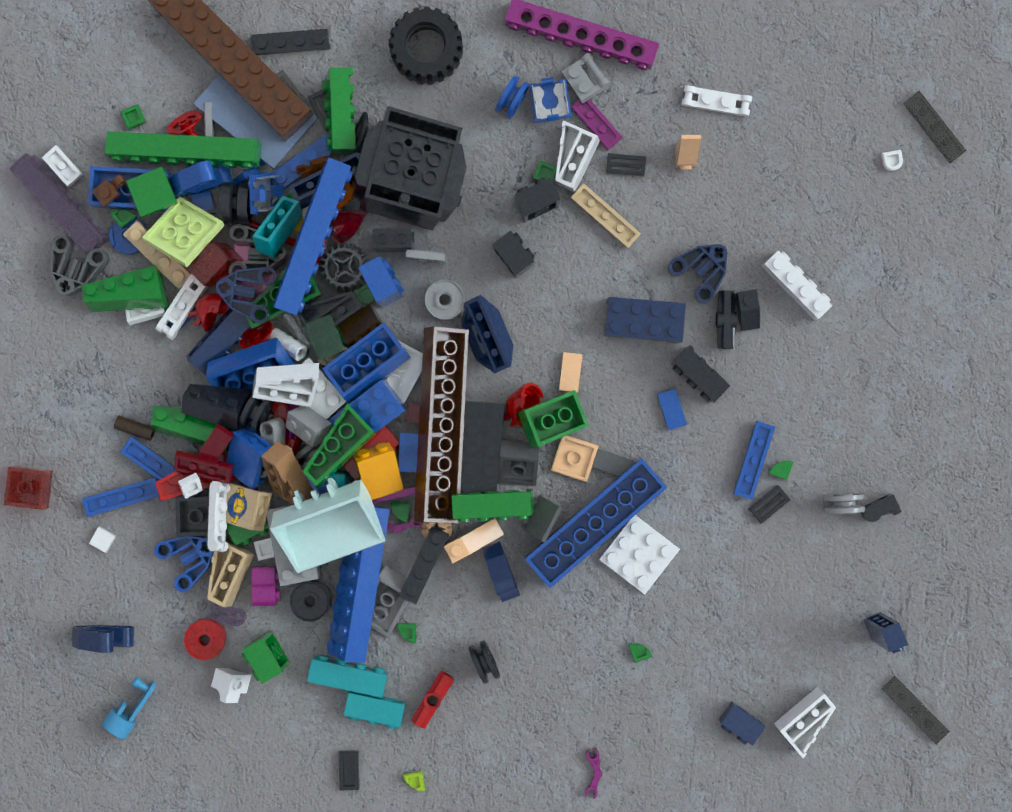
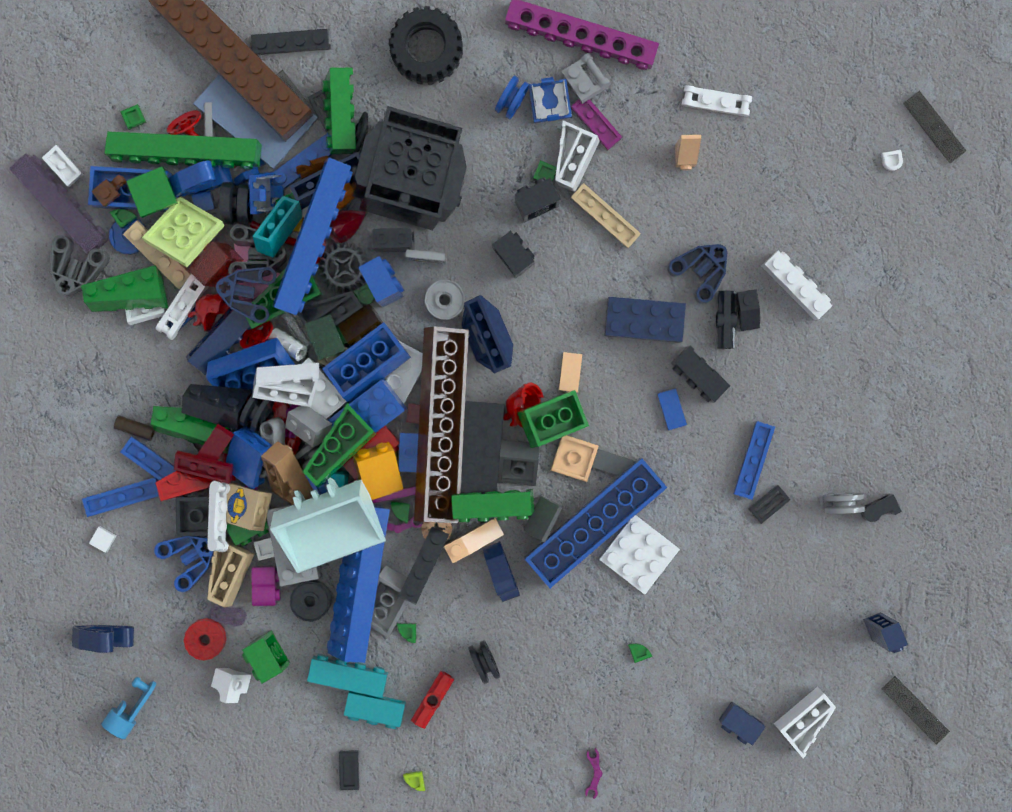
clear red brick [3,466,53,510] -> none
white tile [178,473,203,499] -> none
black tile [606,153,646,177] -> none
green tile [768,461,793,480] -> none

